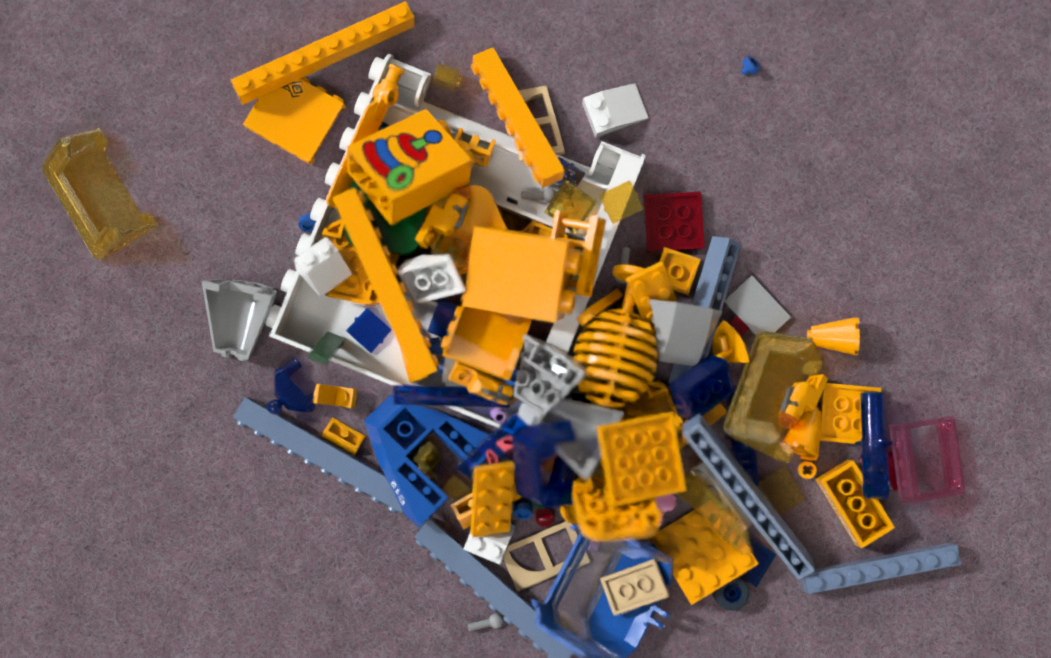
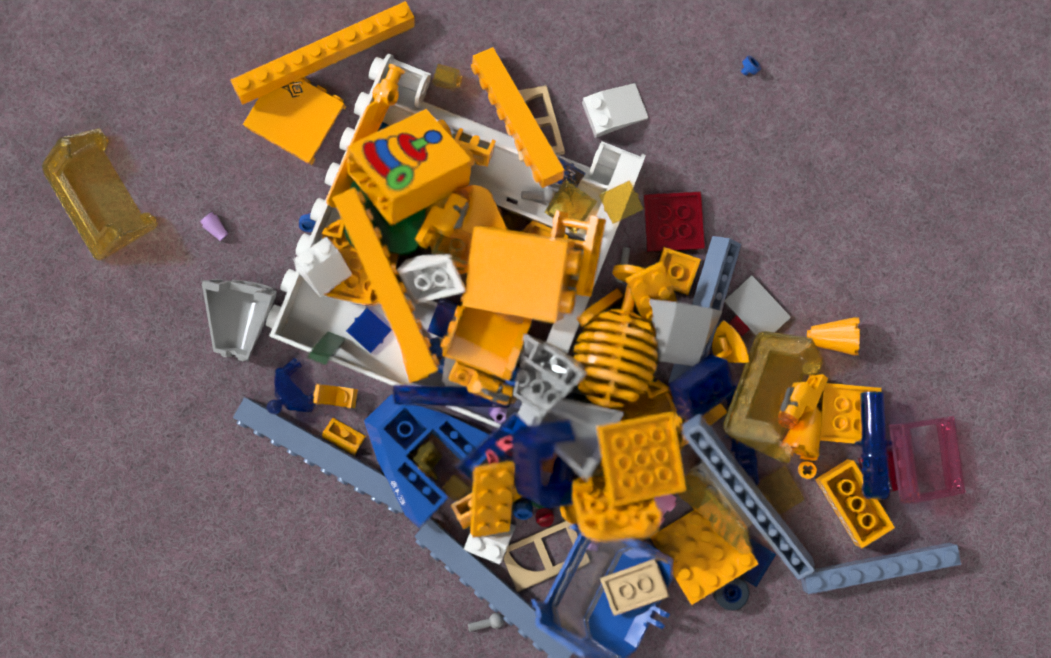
none -> lavender cone [200,212,228,241]

